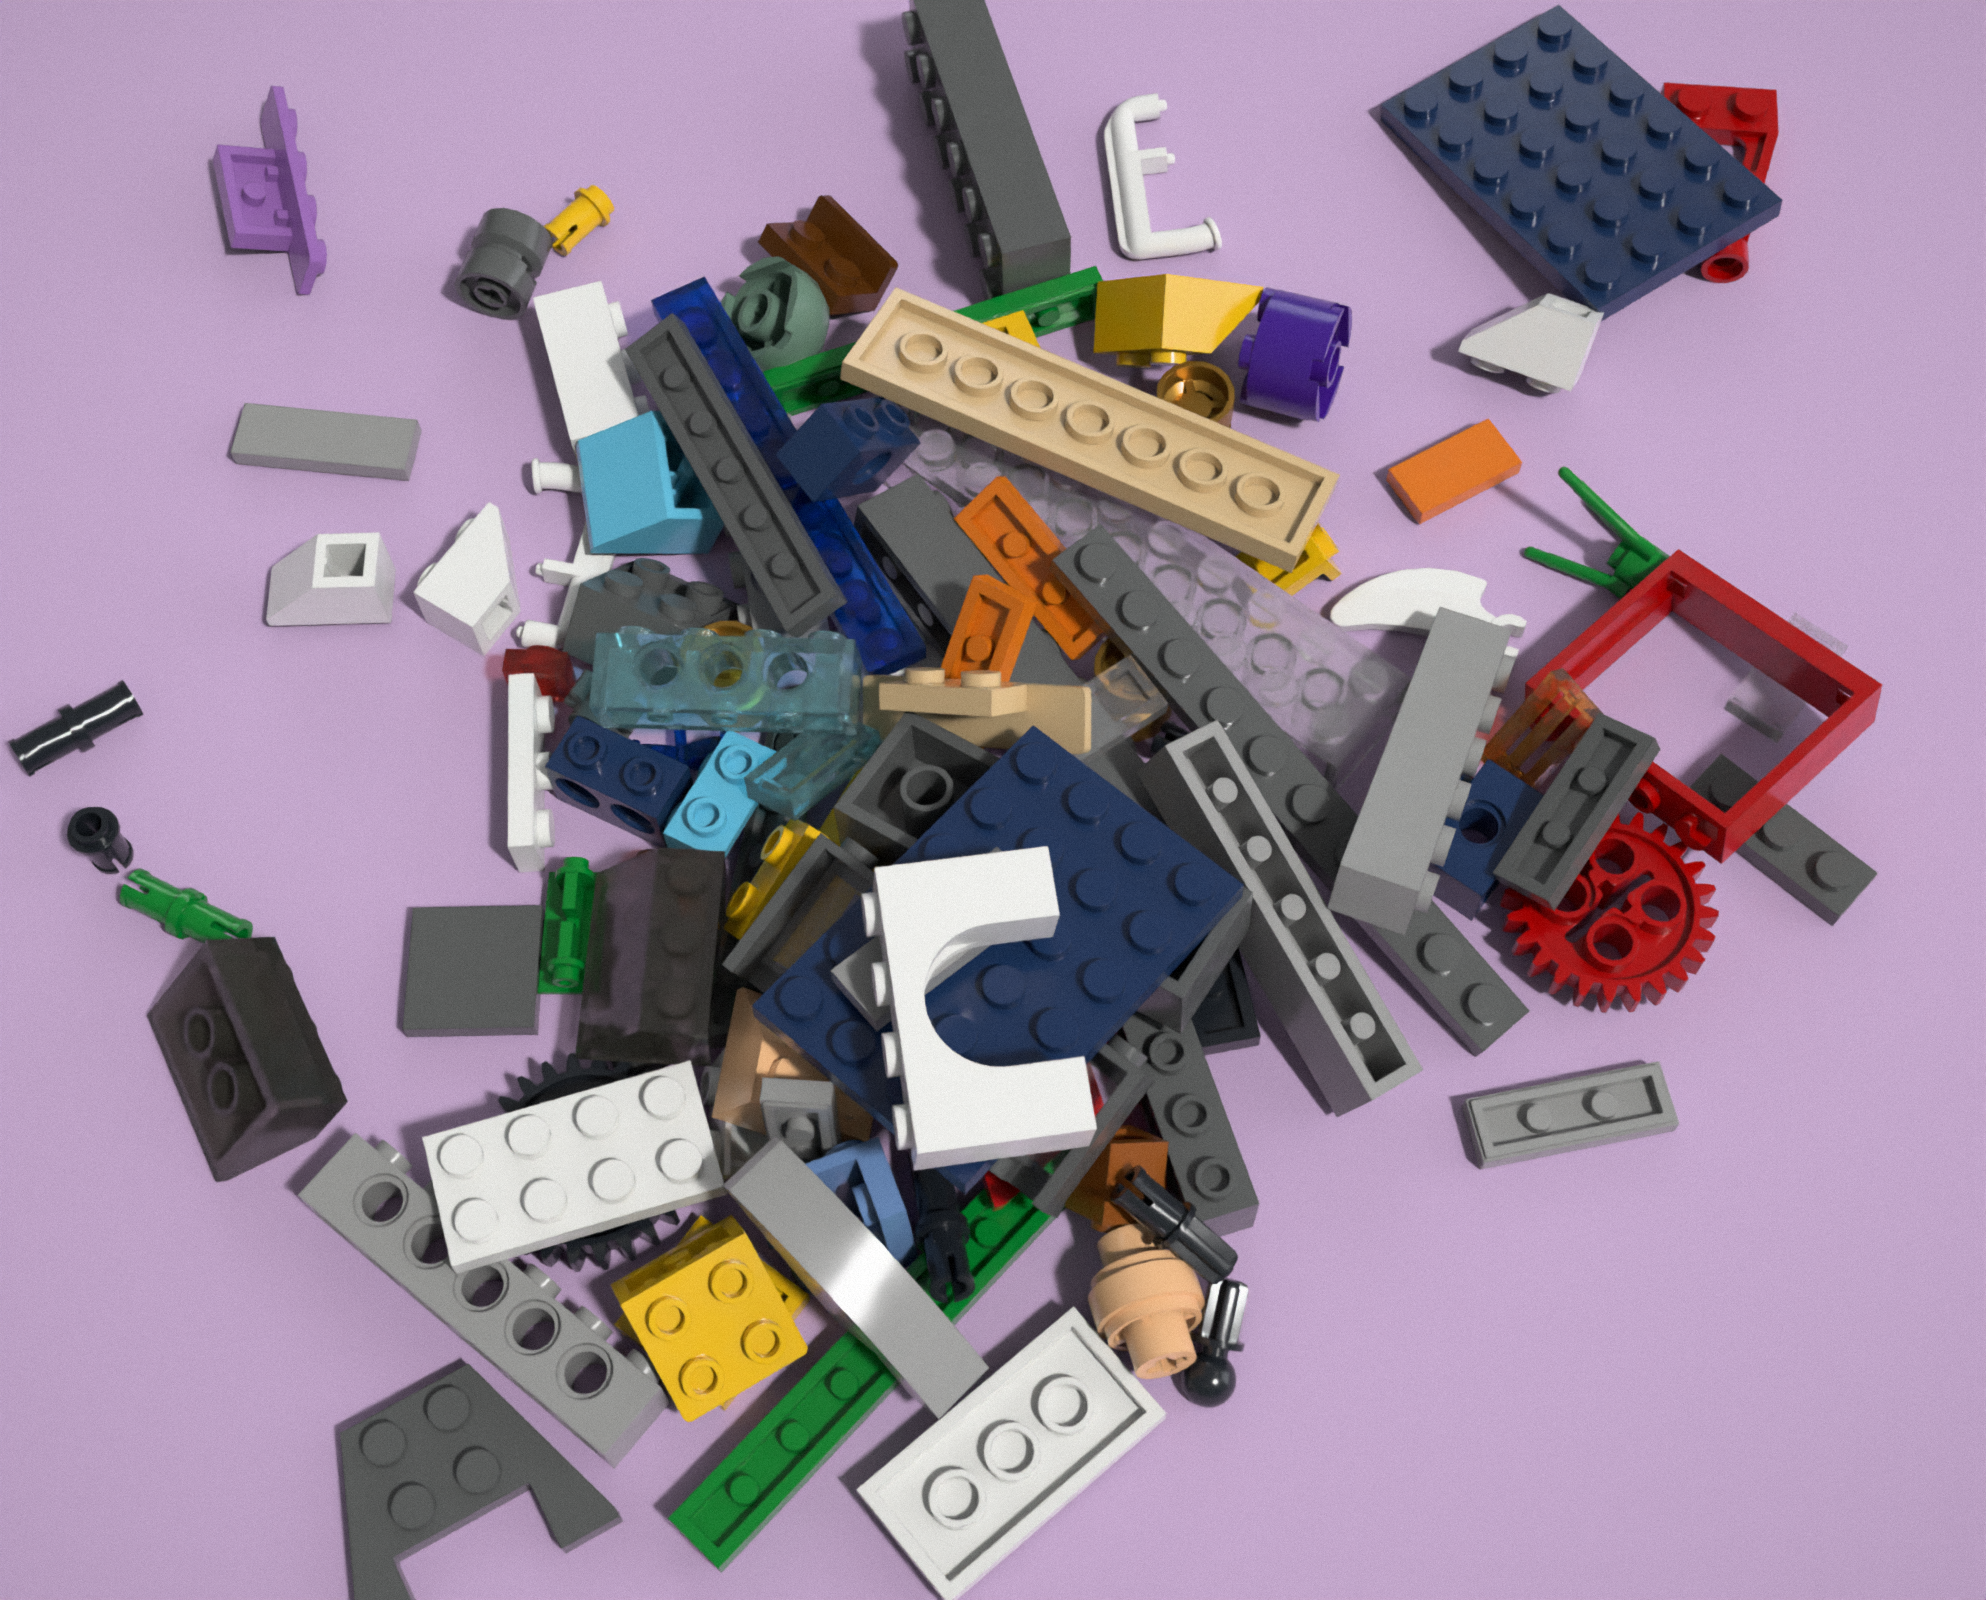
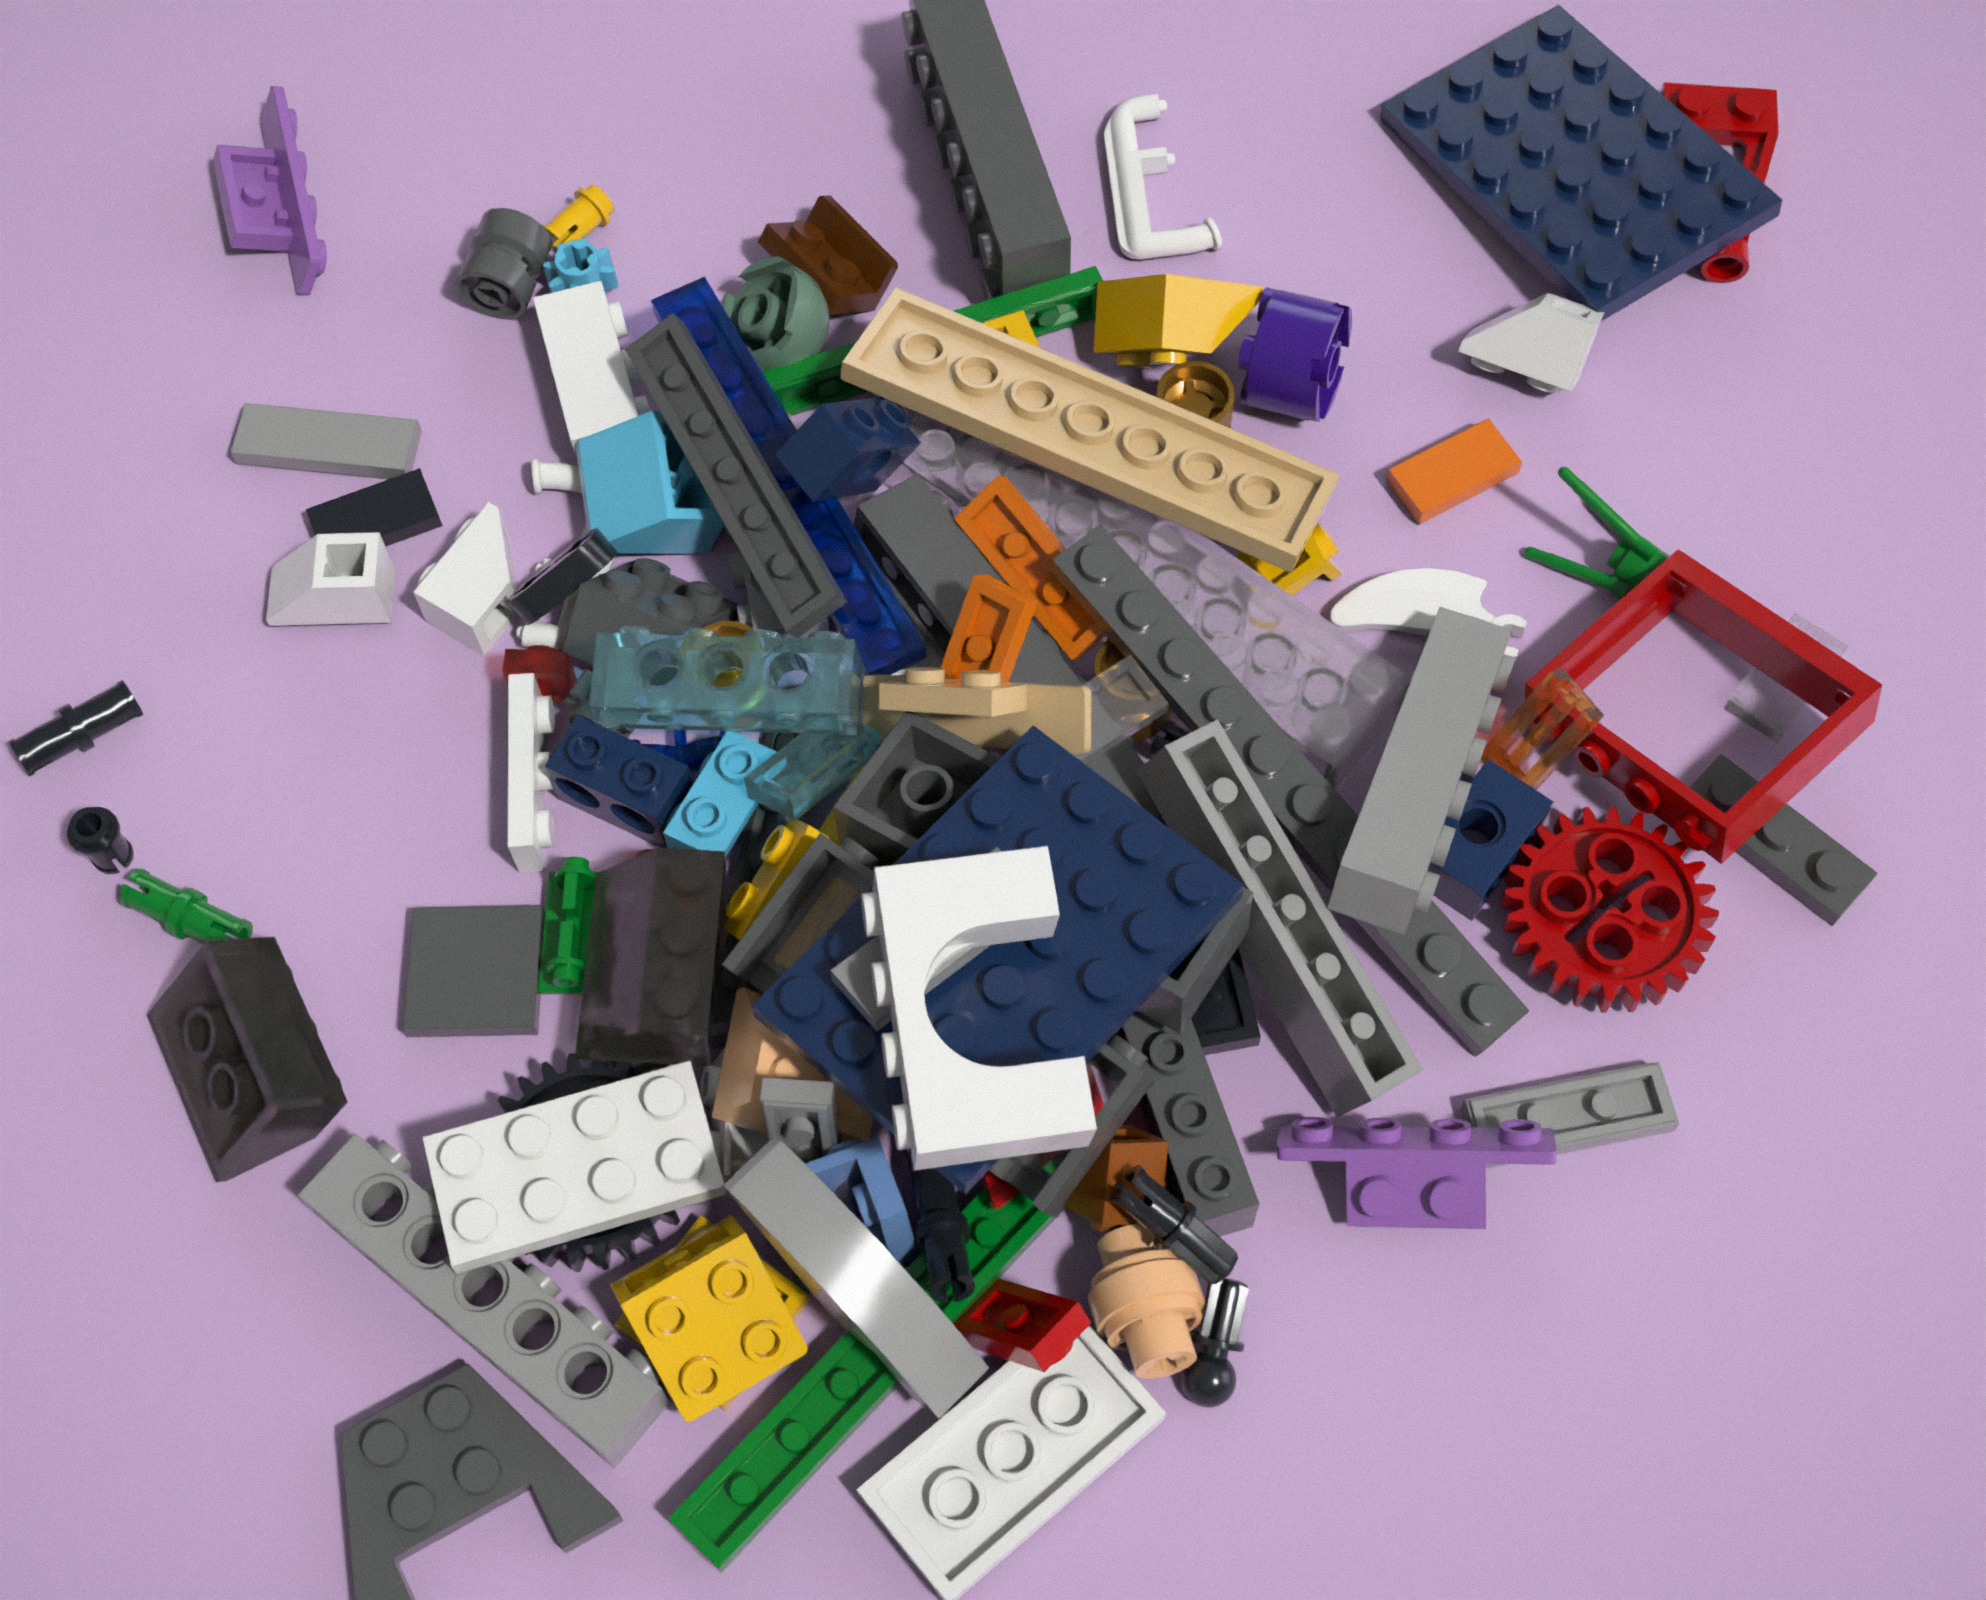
dark grey plate [1493,712,1661,911] -> none
none -> black tile [306,468,443,546]
none -> black beam [507,527,618,625]
none -> medium azure gear [543,238,619,295]
none -> red plate [953,1278,1092,1373]
none -> medium lavender bracket [1277,1117,1556,1229]

